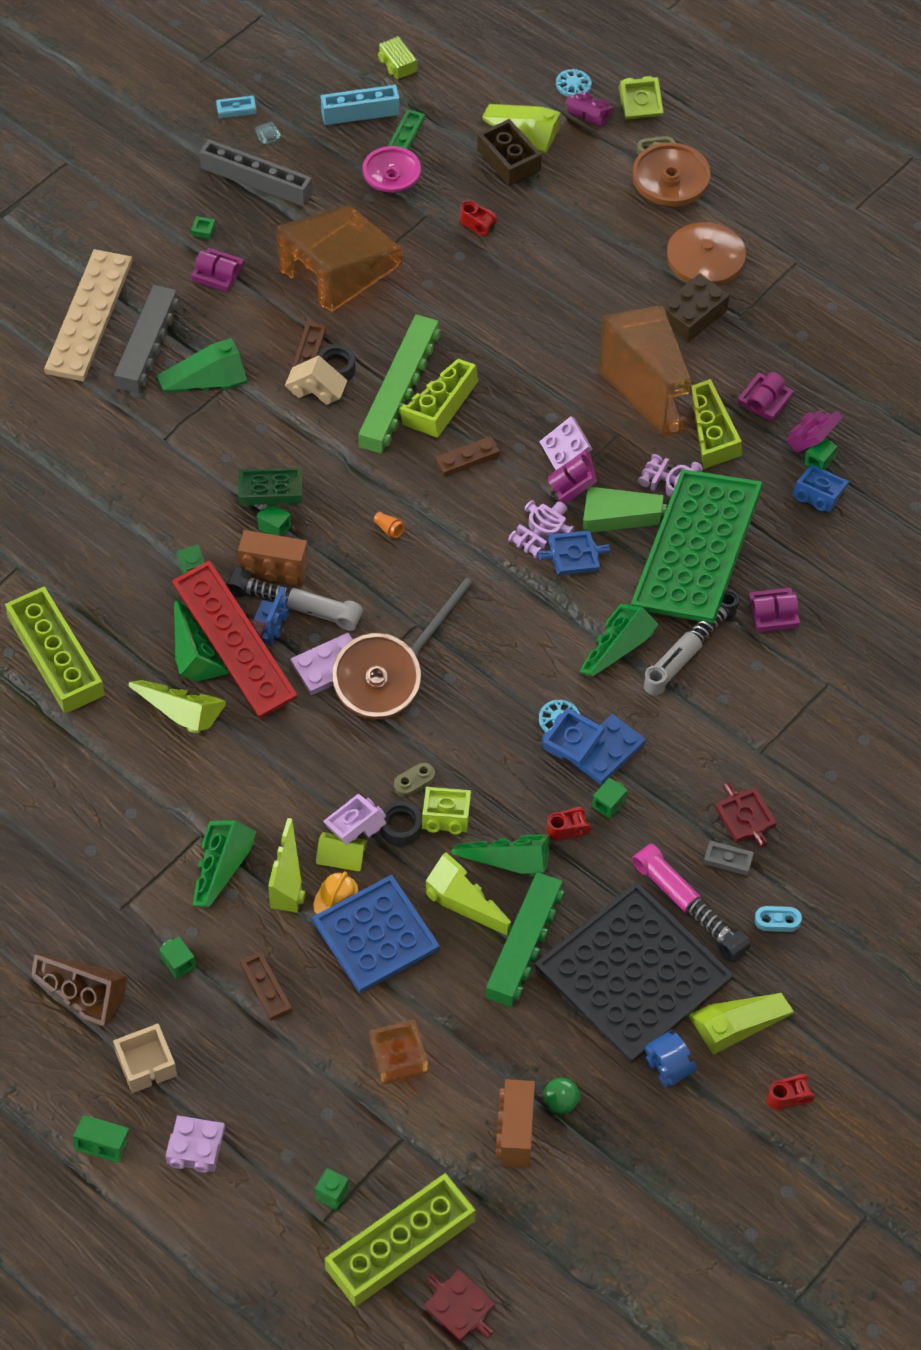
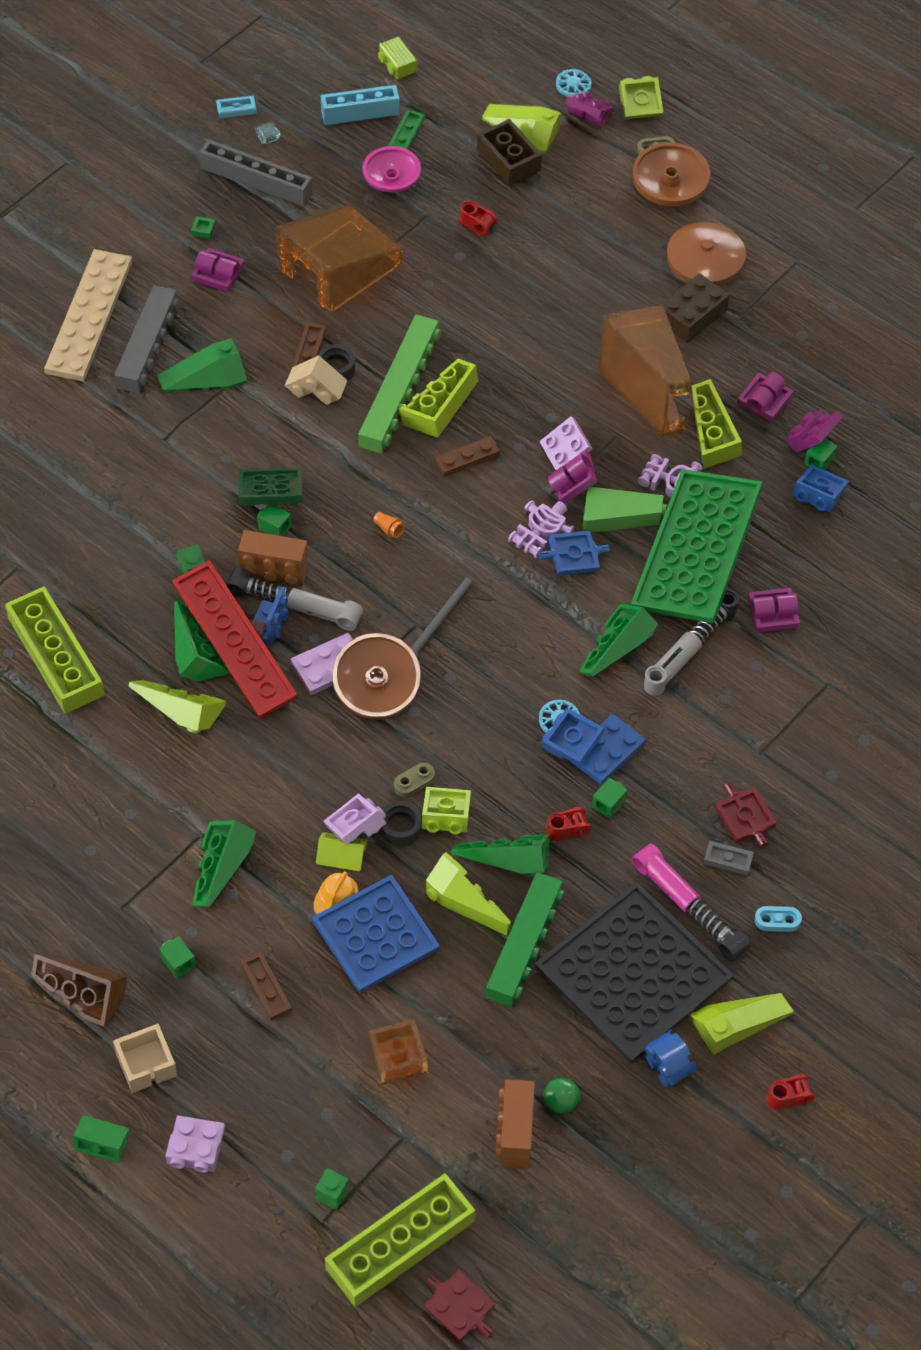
lime wedge [268,818,305,913] -> none

